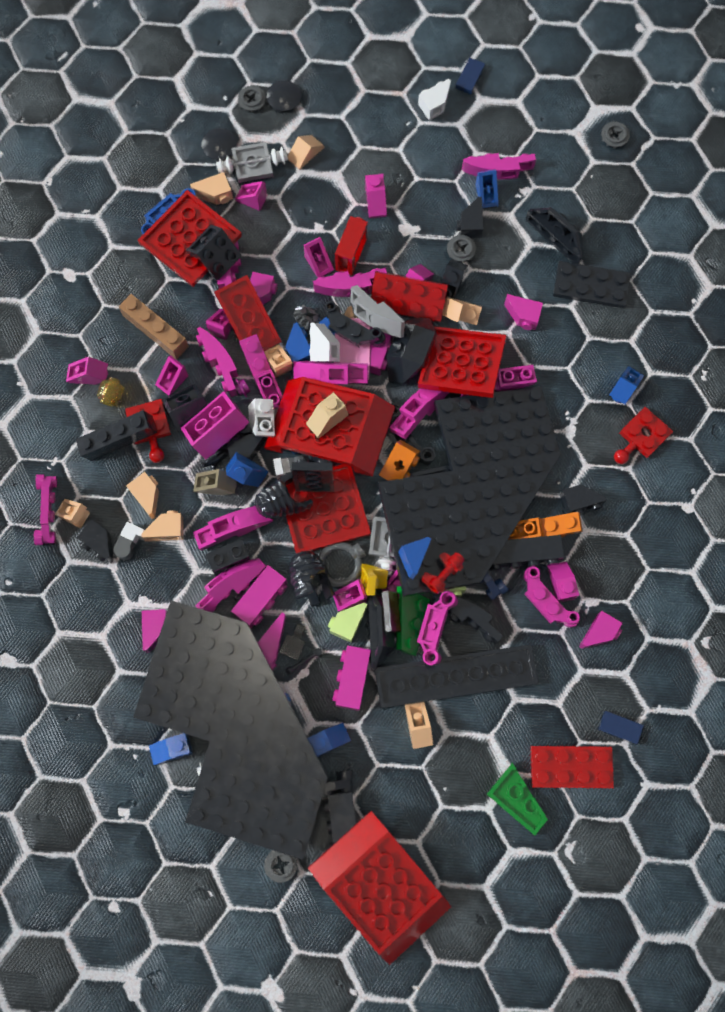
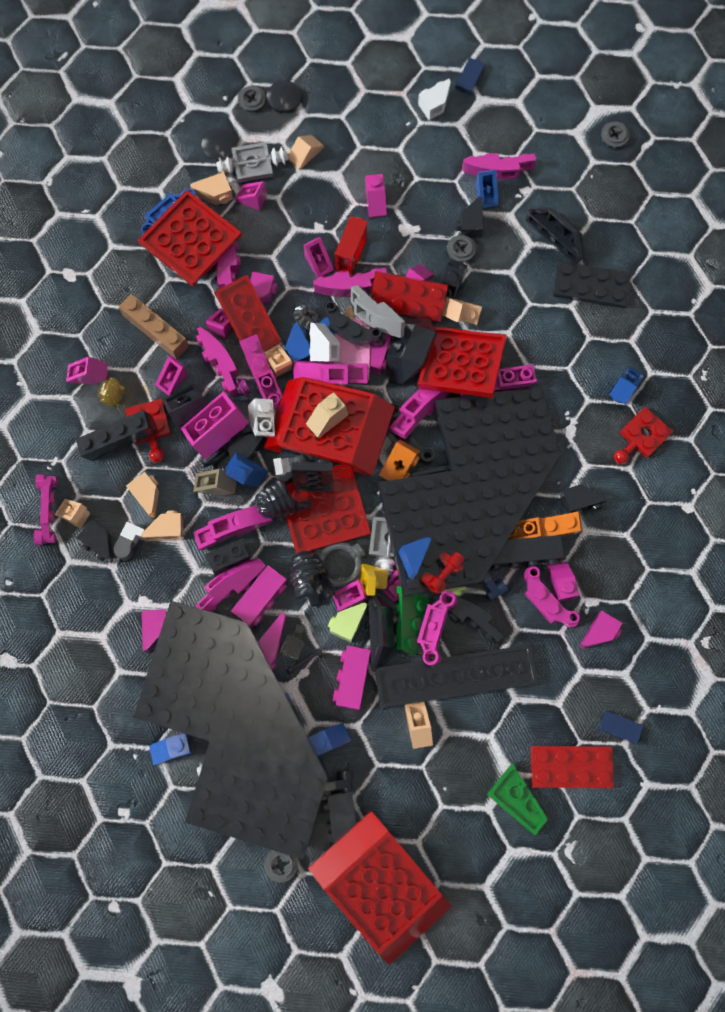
black bracket [186,225,242,280] -> none
dark brown tile [382,591,401,633] -> none
dark pink slope [504,294,543,330] -> none

